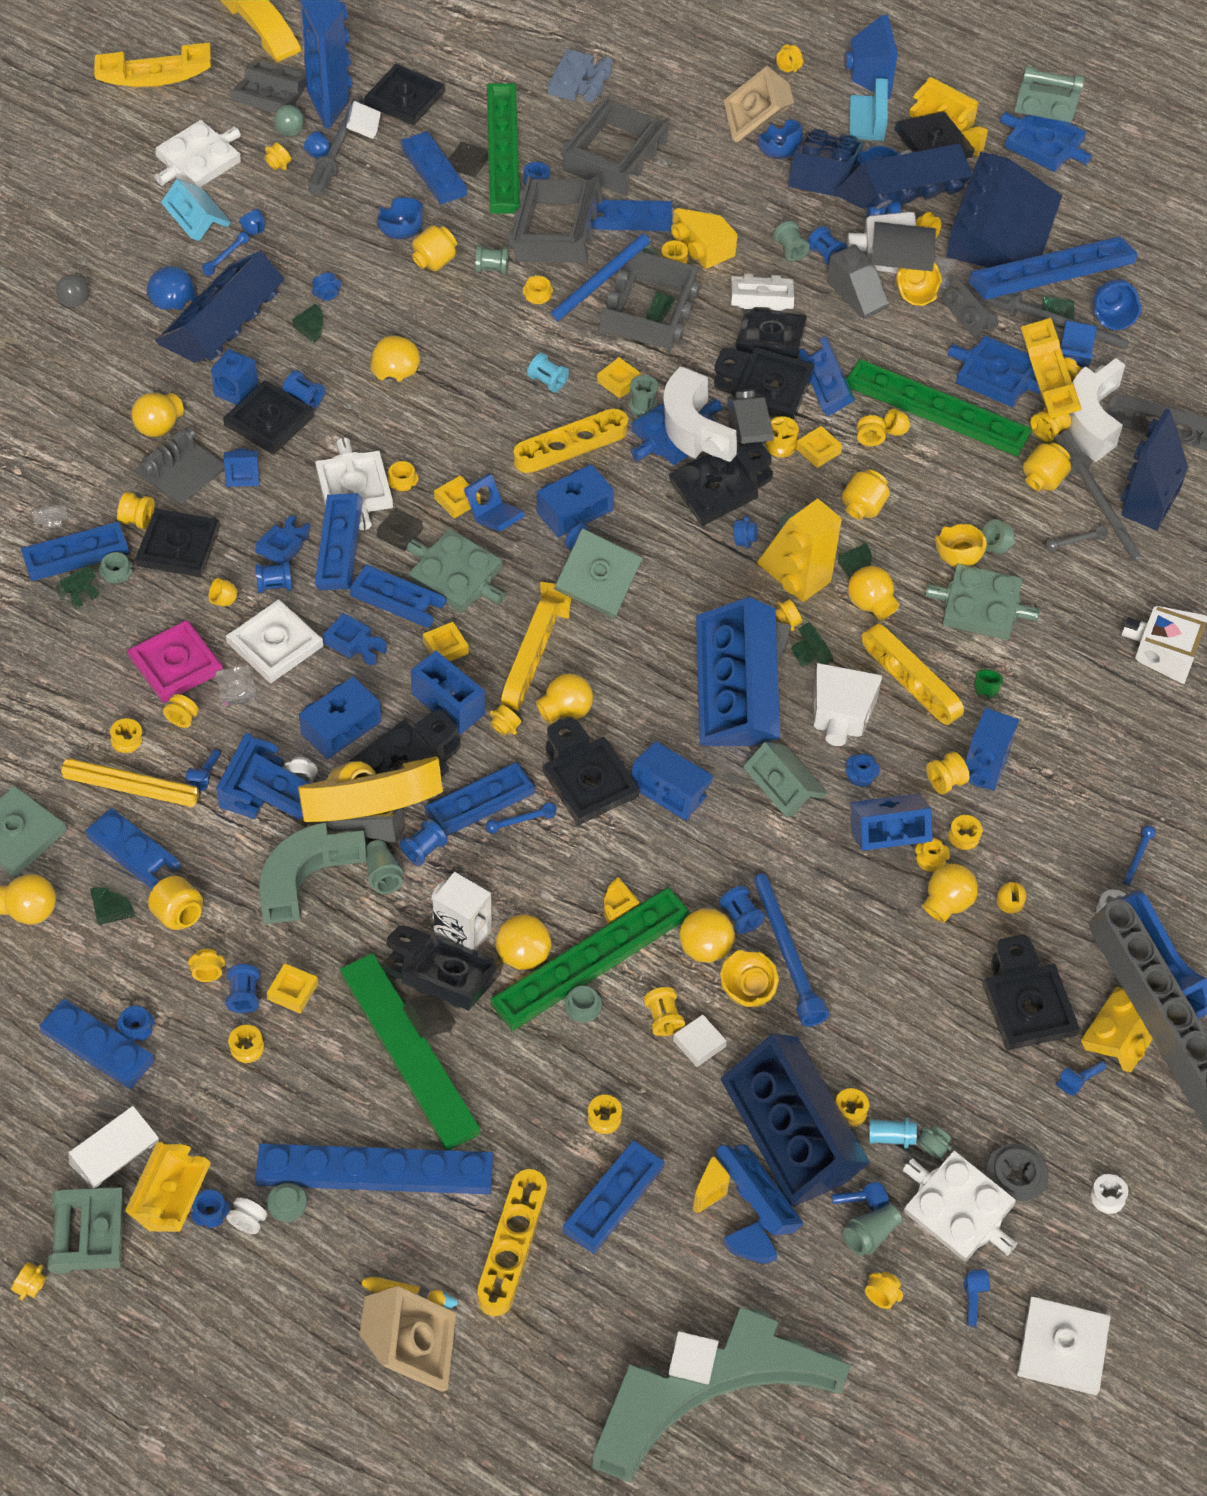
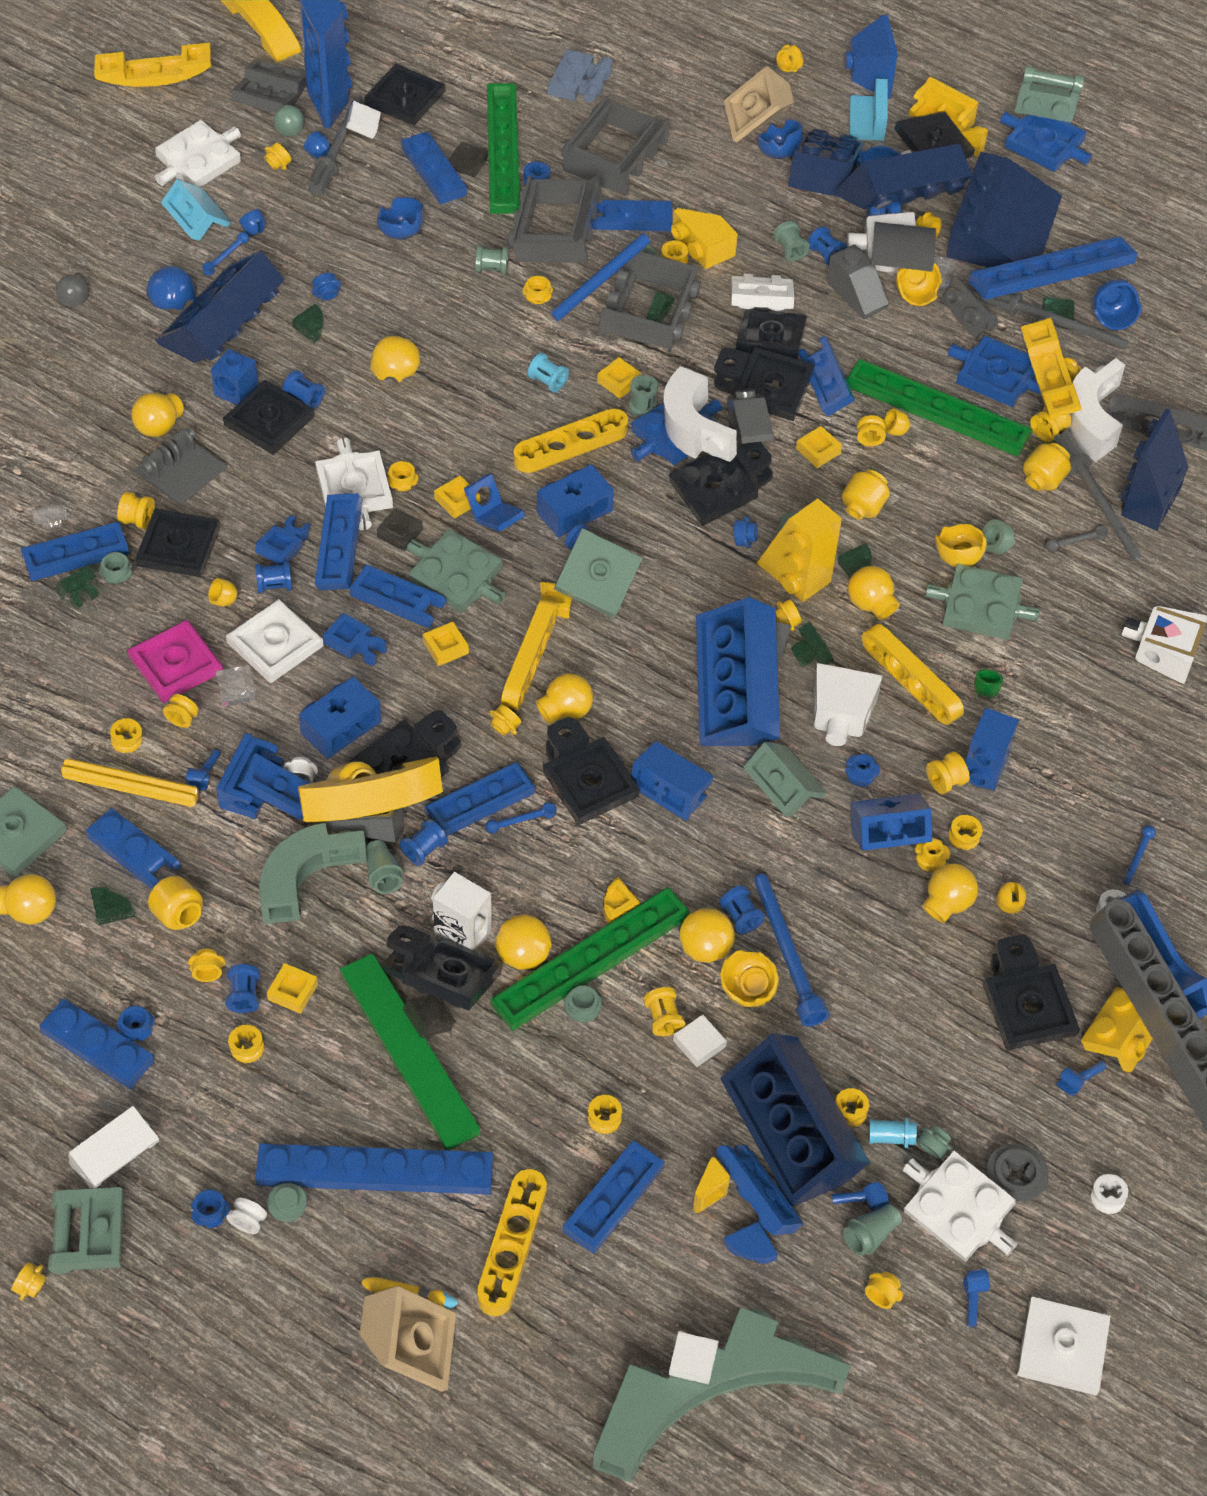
yellow hinge [125,1142,211,1232] -> none
blue tile [224,448,260,487] -> none
yellow head [411,225,458,272] -> none
blue brick [411,651,485,735] -> none
yellow wheel [765,416,799,458] -> none
blue bracket [1061,321,1097,368] -> none

